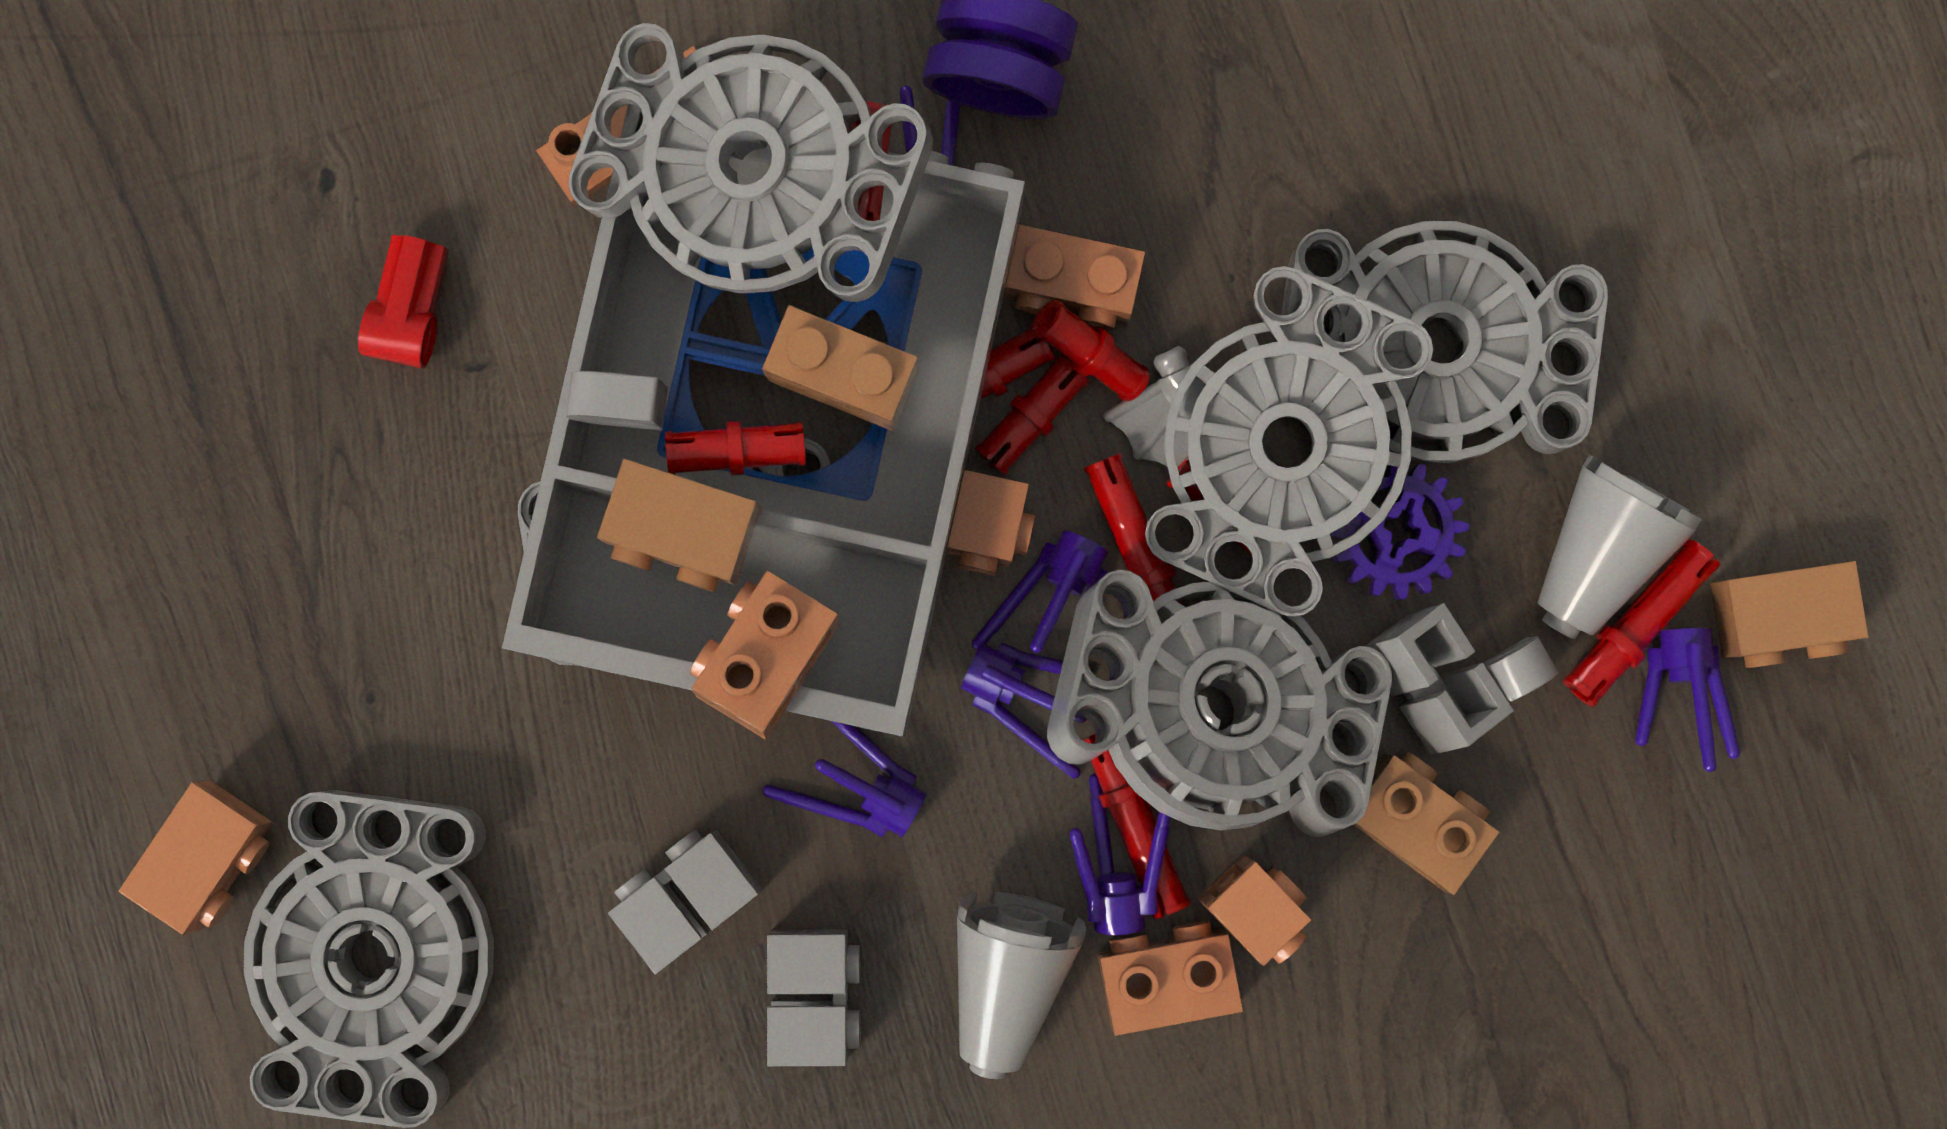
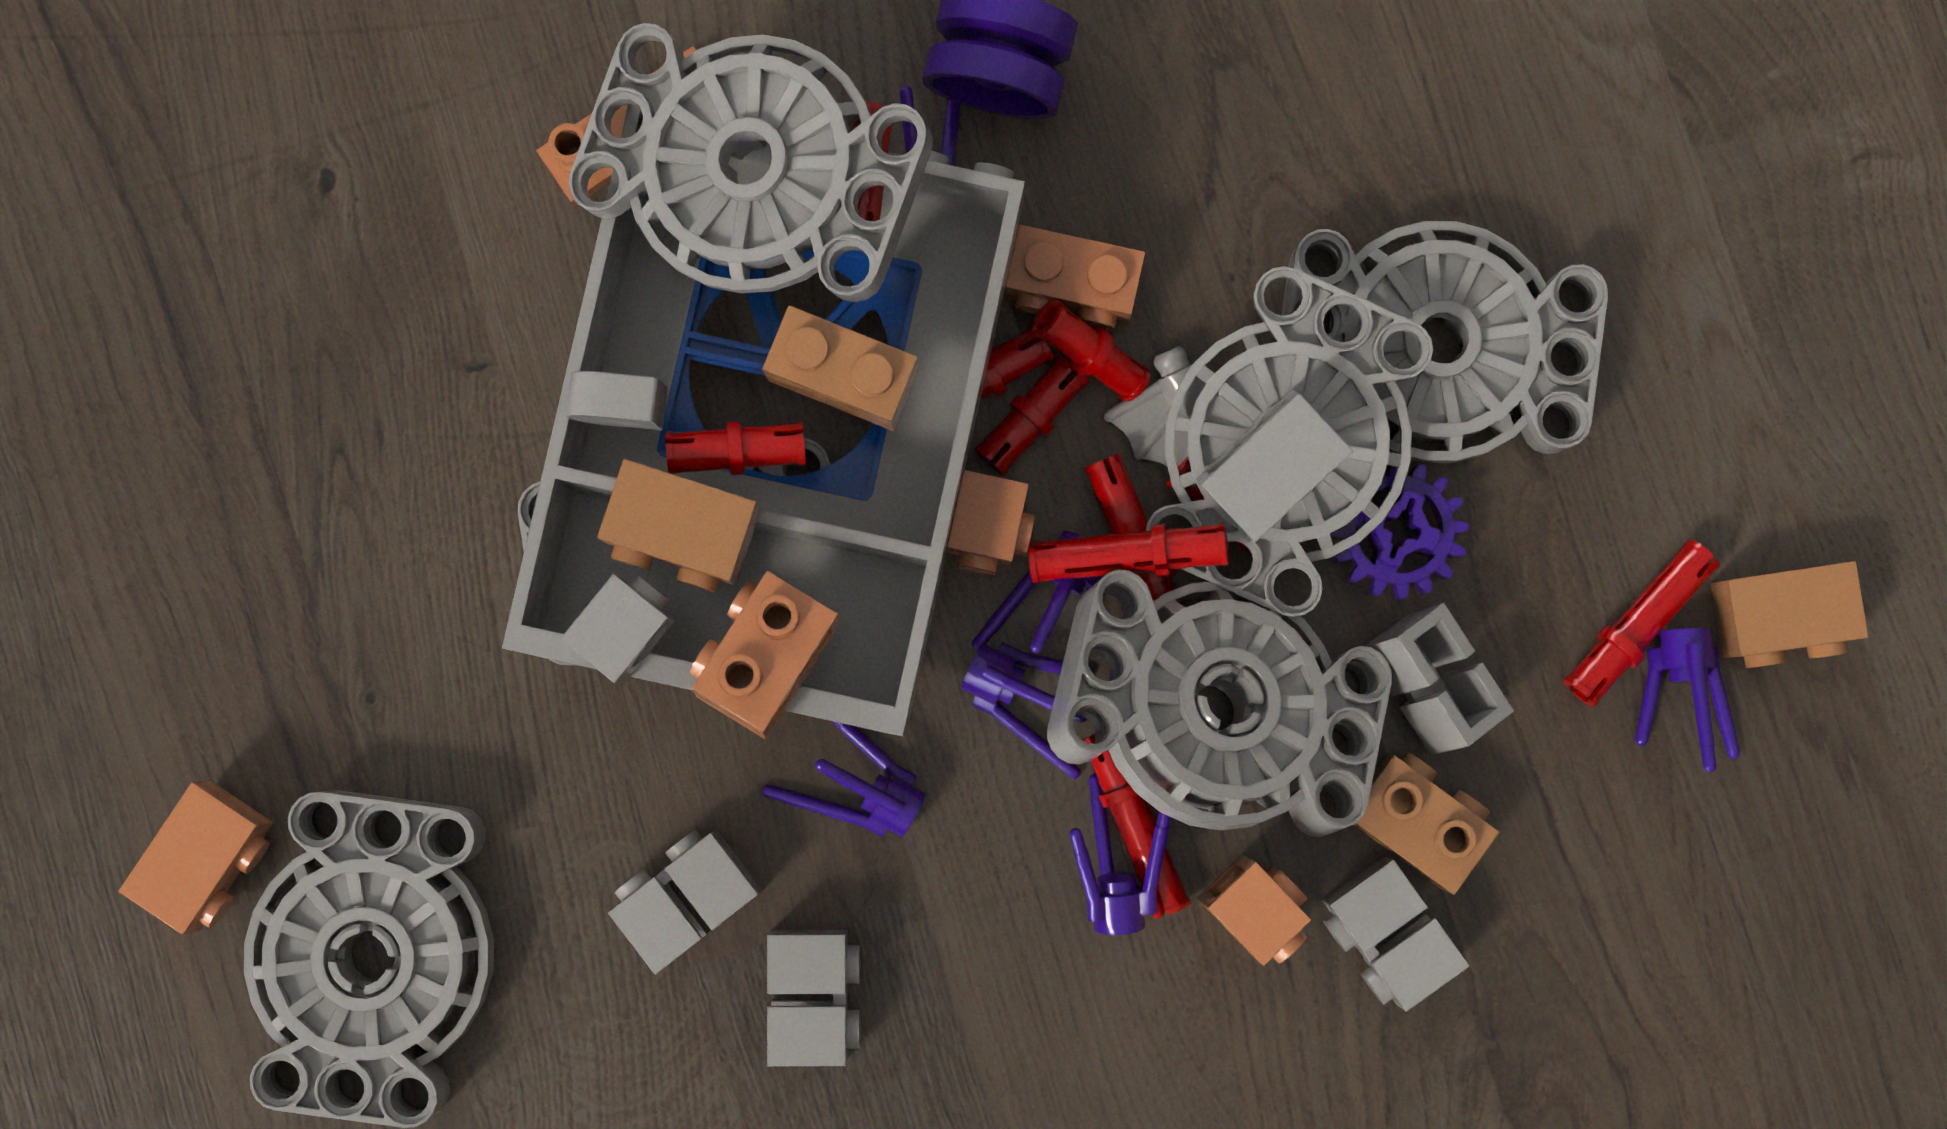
red piece [358,234,449,369] -> none
light grey cone [957,891,1086,1079] -> none
nougat brick [1097,921,1243,1036] -> none
light grey piece [1483,636,1559,702] -> none
light grey cone [1537,454,1703,640] -> none
none -> light grey brick [560,574,675,685]
none -> red pin [1028,523,1229,583]
none -> light grey brick [1196,390,1353,542]
none -> light grey piece [1322,856,1470,1012]

